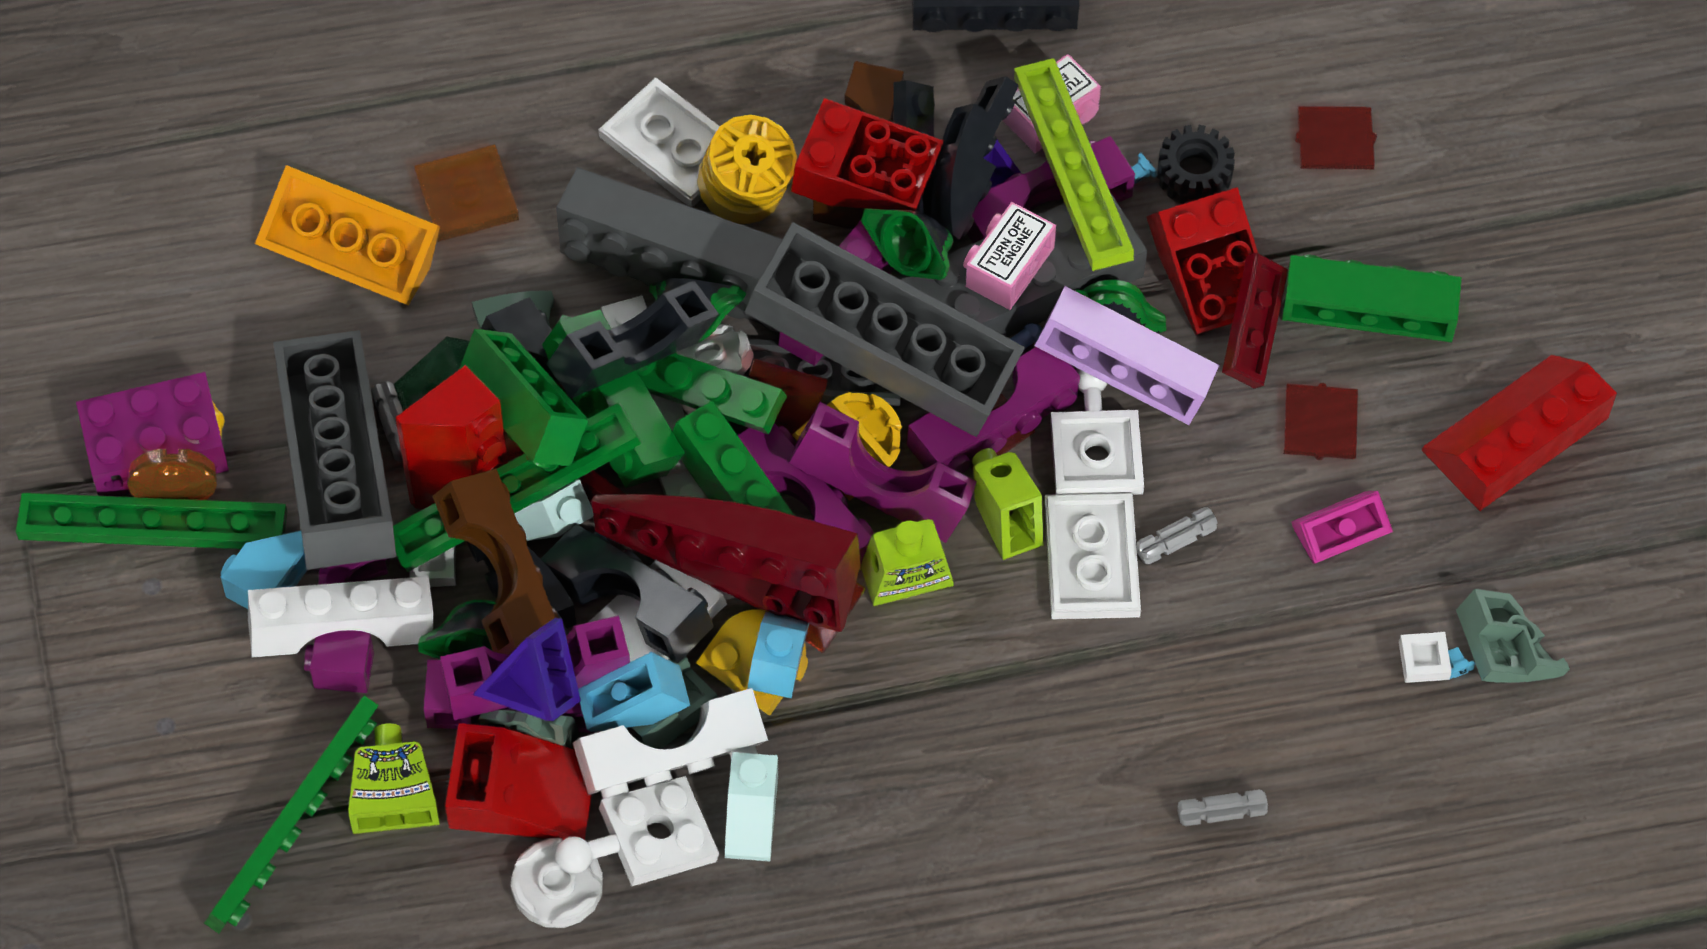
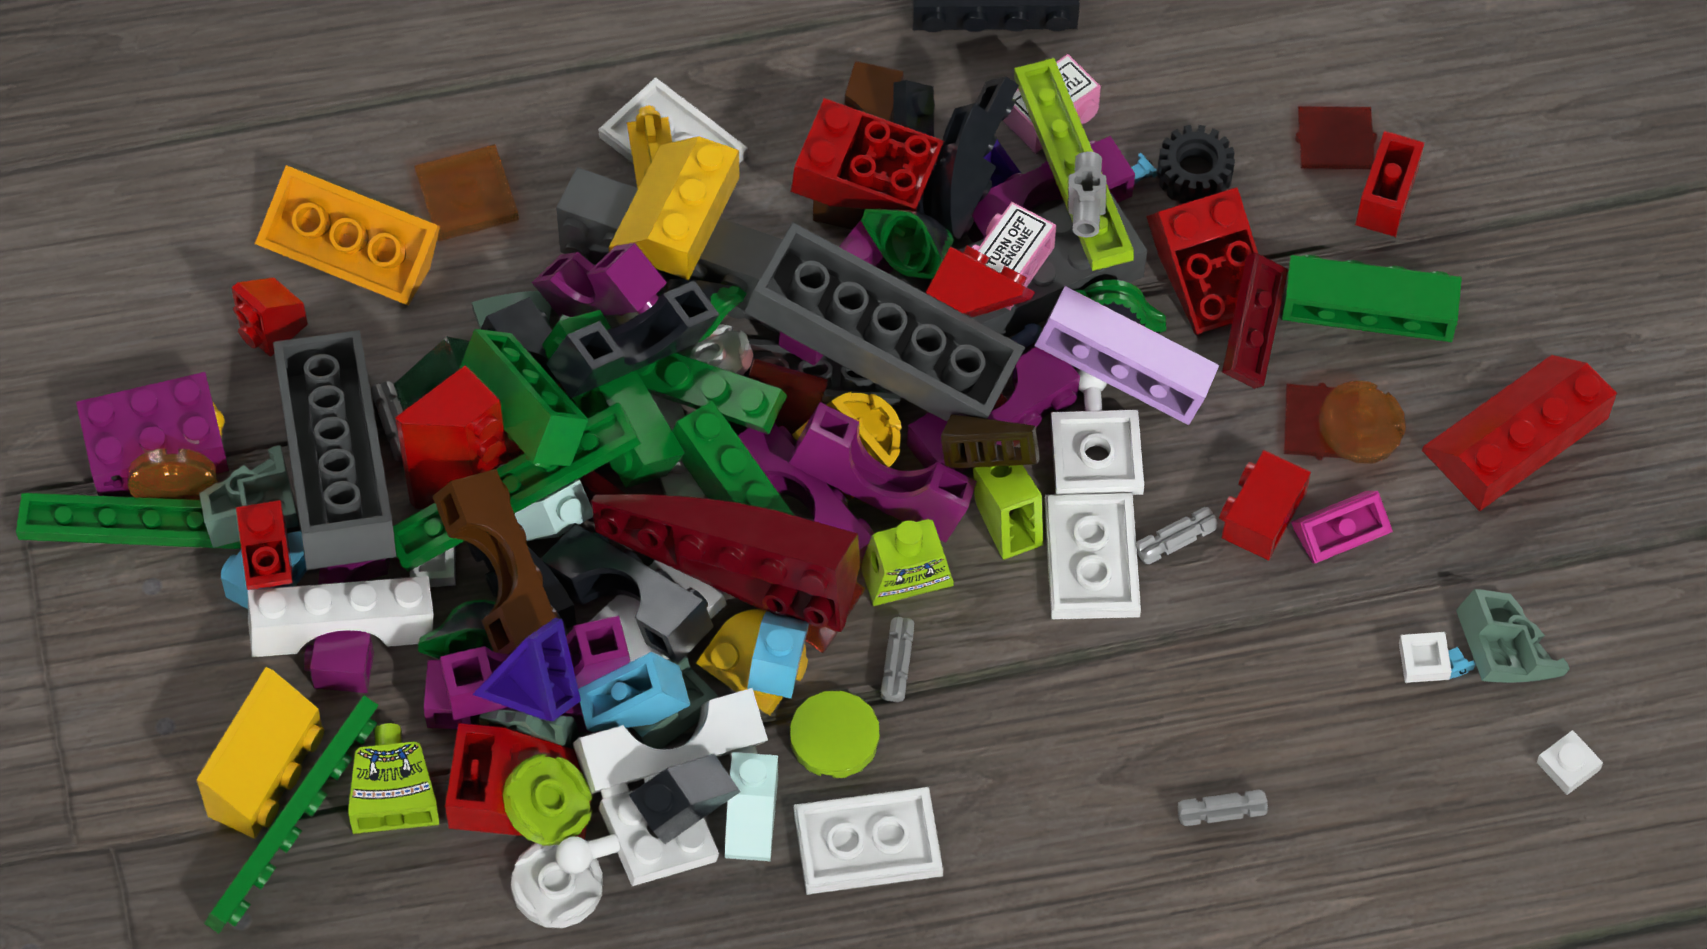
yellow wheel [697,114,797,224] -> none
none -> yellow slope [196,667,324,839]
none -> sand green slope [199,445,299,548]
none -> red slope [231,277,308,357]
none -> red slope [236,500,293,590]
none -> lime tile [503,754,592,846]
none -> magenta arch [532,243,667,318]
none -> yellow slope [609,136,739,280]
none -> yellow hinge [627,105,672,188]
none -> black slope [629,754,740,844]
none -> lime tile [790,691,879,778]
none -> white tile [794,787,943,894]
none -> light grey axle [881,617,915,702]
none -> red slope [926,245,1035,318]
none -> dark brown slope [941,414,1040,468]
none -> light grey axle [1068,151,1106,238]
none -> red brick [1219,450,1311,561]
none -> clear orange tile [1319,380,1406,464]
none -> red brick [1355,131,1425,237]
none -> white plate [1536,730,1603,795]

